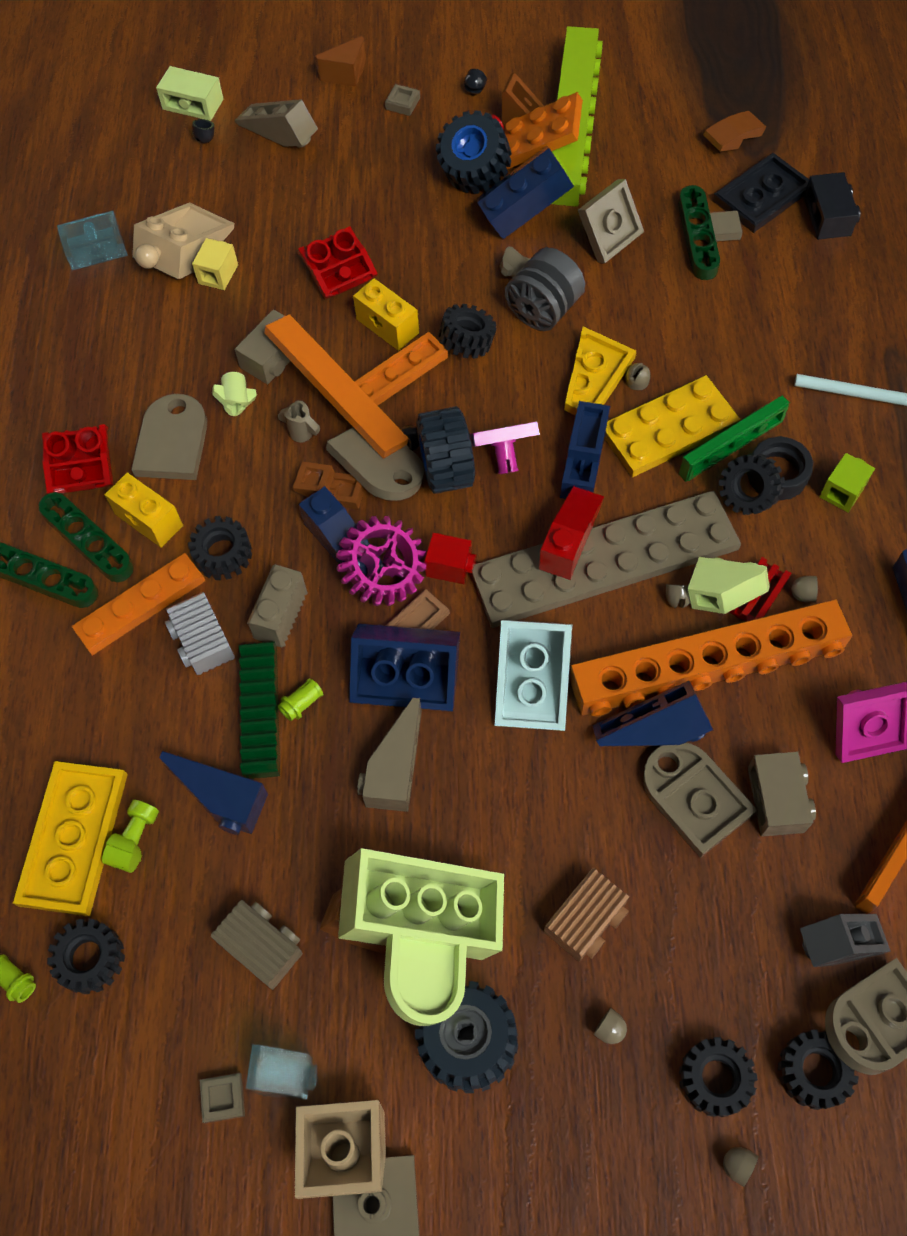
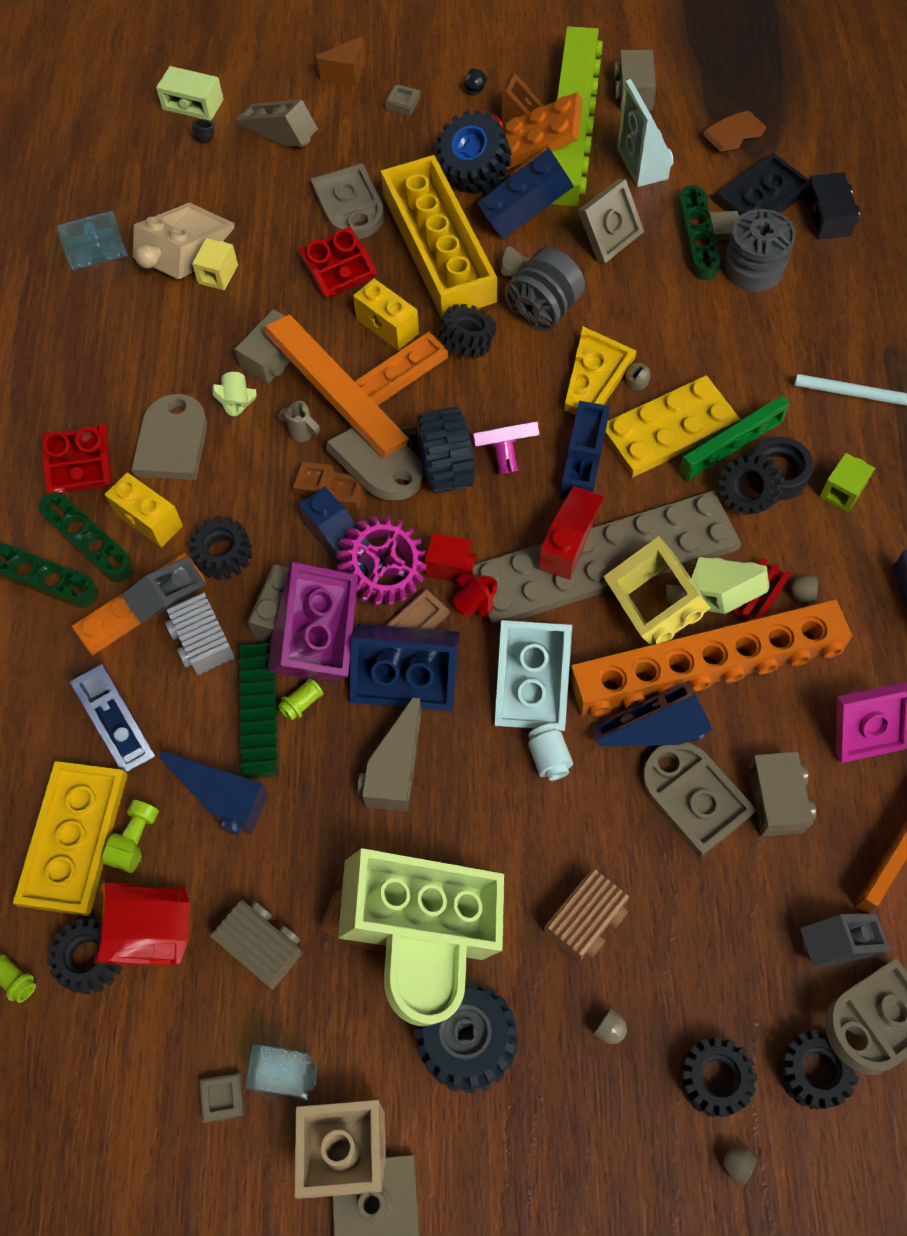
none -> slope [69,663,155,772]
none -> red slope [94,883,190,967]
none -> dark grey slope [122,557,206,623]
none -> magenta slope [268,562,358,683]
none -> dark tan tile [310,163,384,239]
none -> yellow brick [381,155,497,319]
none -> red piece [453,574,498,617]
none -> light aqua brick [528,724,573,781]
none -> light yellow window [603,536,711,645]
none -> dark tan brick [614,50,656,110]
none -> light aqua slope [617,79,673,187]
none -> dark grey wheel [723,209,796,292]

